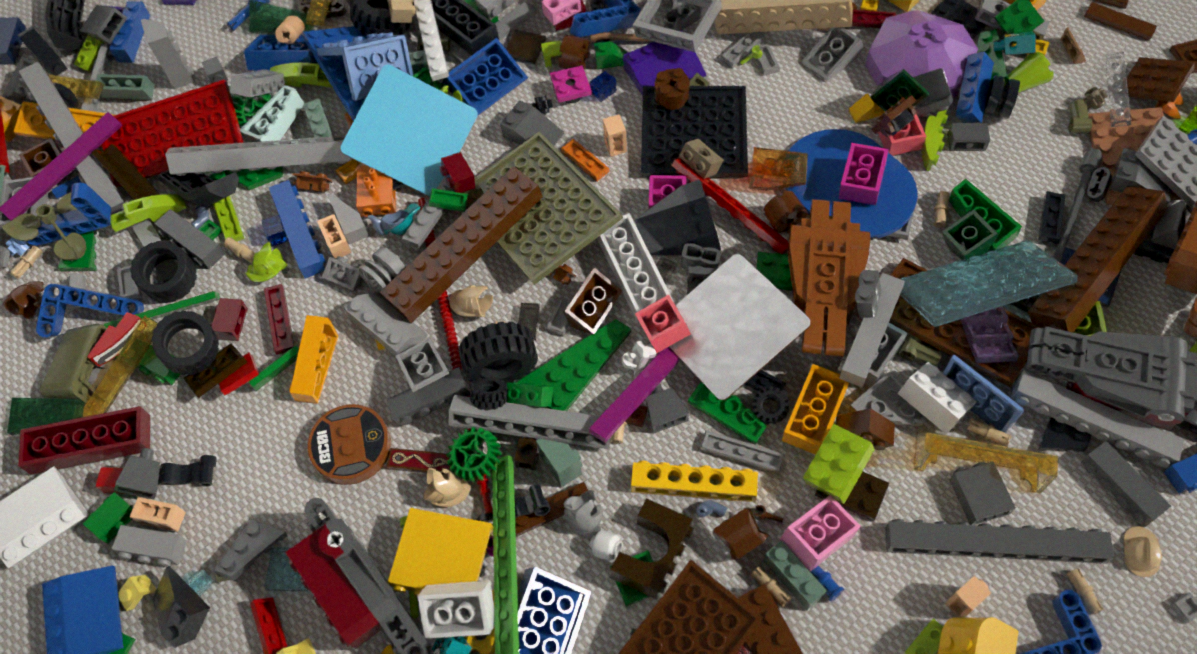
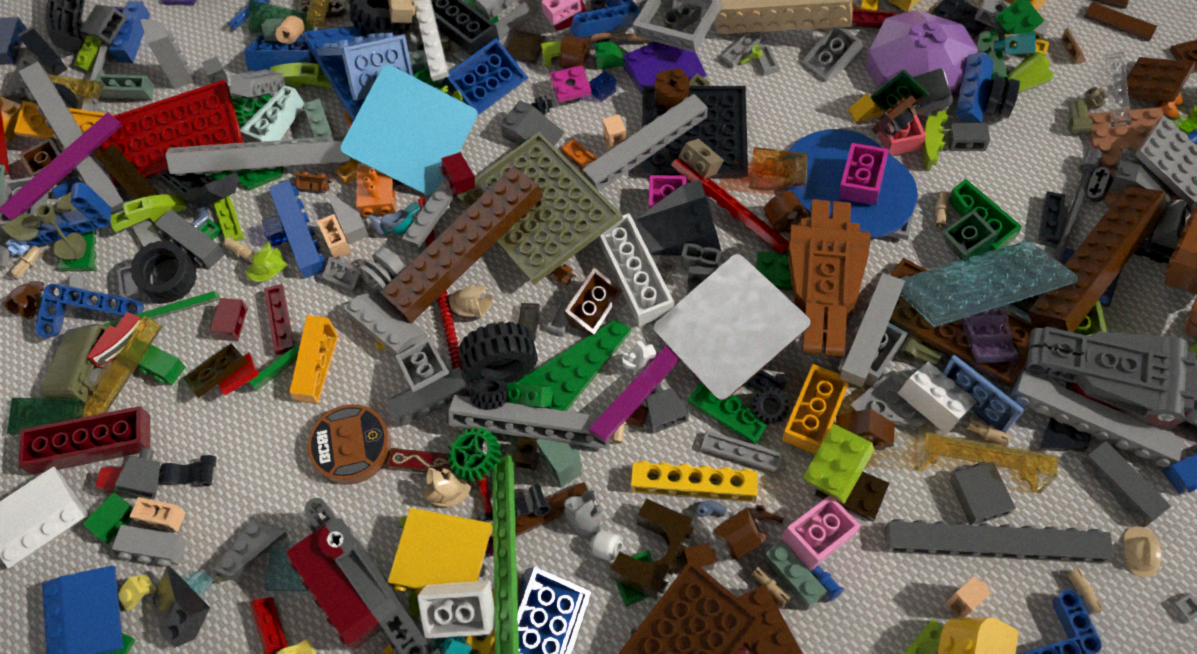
black tyre [151,311,219,375] -> none
green tile [429,188,468,212] -> none
coral brick [635,294,691,353] -> none
dark grey brick [855,270,881,317] -> none
none -> sand green brick [262,19,284,41]
none -> light grey brick [583,94,707,191]
none -> reddish brown brick [683,543,717,571]

